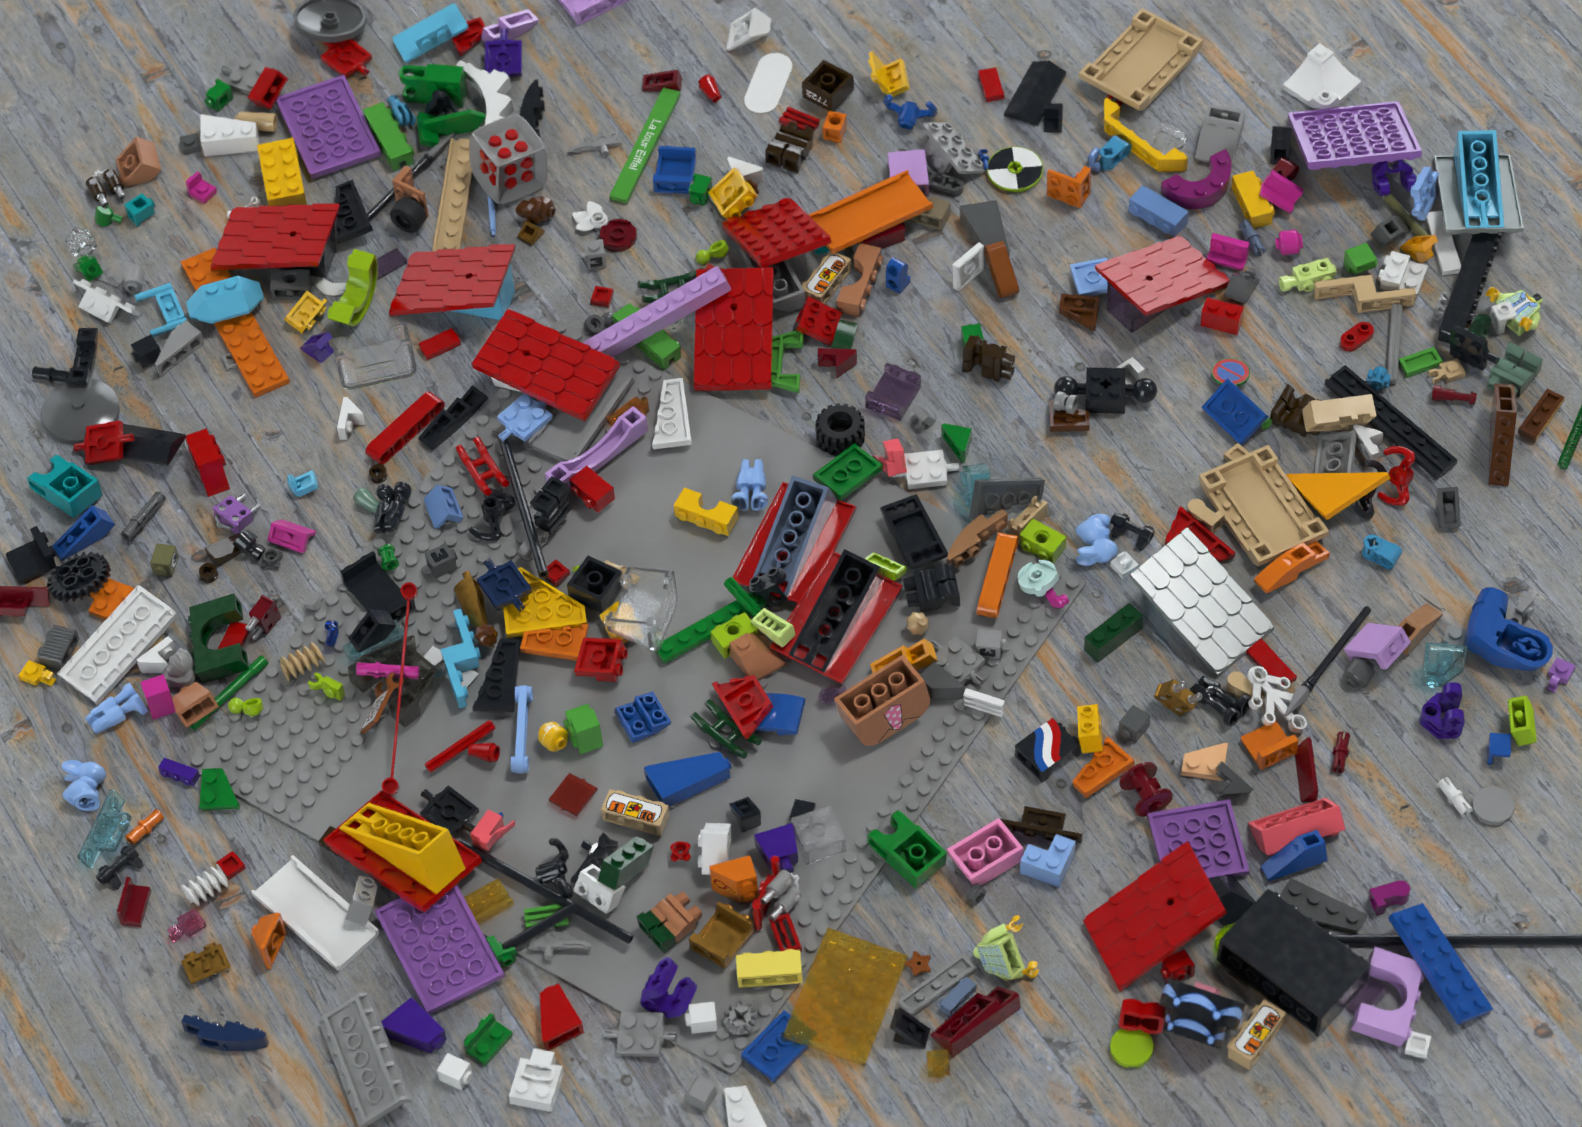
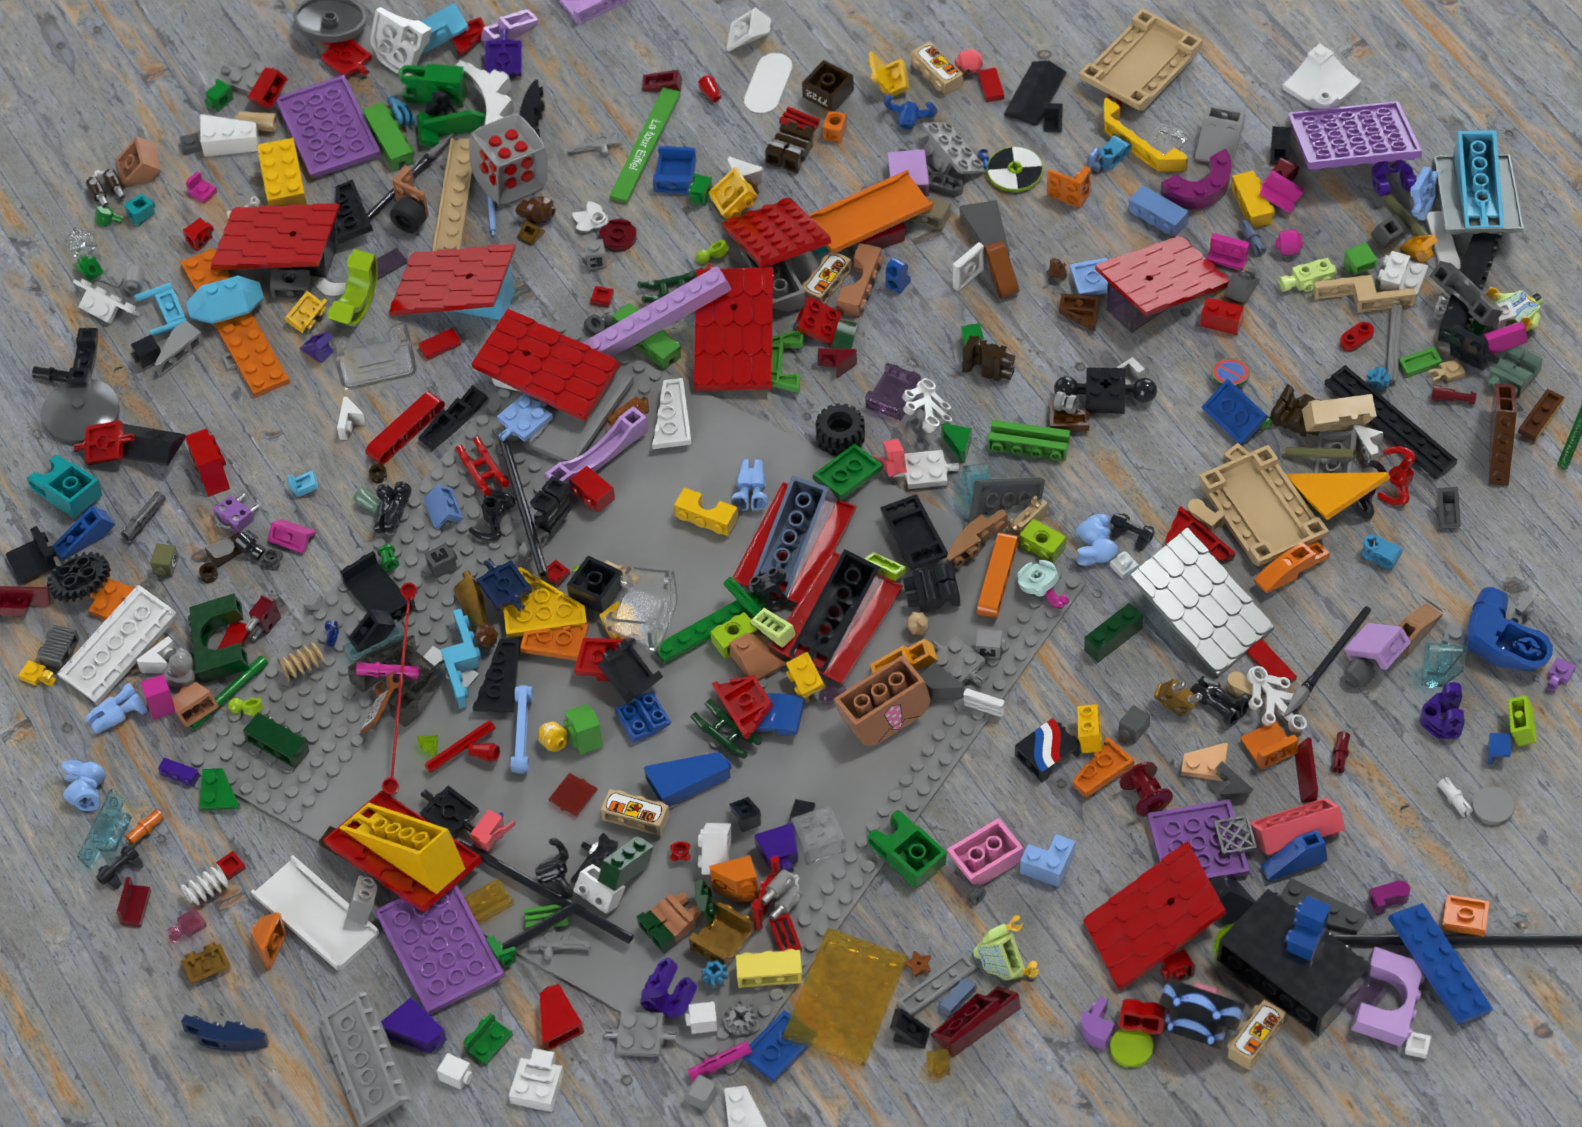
lime plate [308,673,345,701] -> none
dark brown bracket [1000,806,1083,844] -> none
none -> red brick [183,217,214,252]
none -> dark green brick [243,712,310,769]
none -> white slope [371,7,431,76]
none -> clear neon green tile [417,735,438,756]
none -> black panel [598,638,663,703]
none -> dark pink pin [688,1040,752,1081]
none -> dark green slope [695,879,717,925]
none -> dark azure gear [702,960,729,988]
none -> yellow bracket [786,652,825,703]
none -> white plant [902,379,952,433]
none -> brick [911,41,963,96]
none -> coral head [955,49,983,75]
none -> bright green brick [988,420,1070,461]
none -> reddish brown piece [1046,258,1067,279]
none -> medium lavender brick [1081,996,1115,1051]
none -> light grey window [1214,815,1257,855]
none -> olive piece [1285,447,1356,459]
none -> blue brick [1285,896,1331,961]
none -> dark grey arch [1429,261,1504,326]
none -> orange tile [1442,894,1490,937]
none -> dark pink brick [1483,322,1527,354]

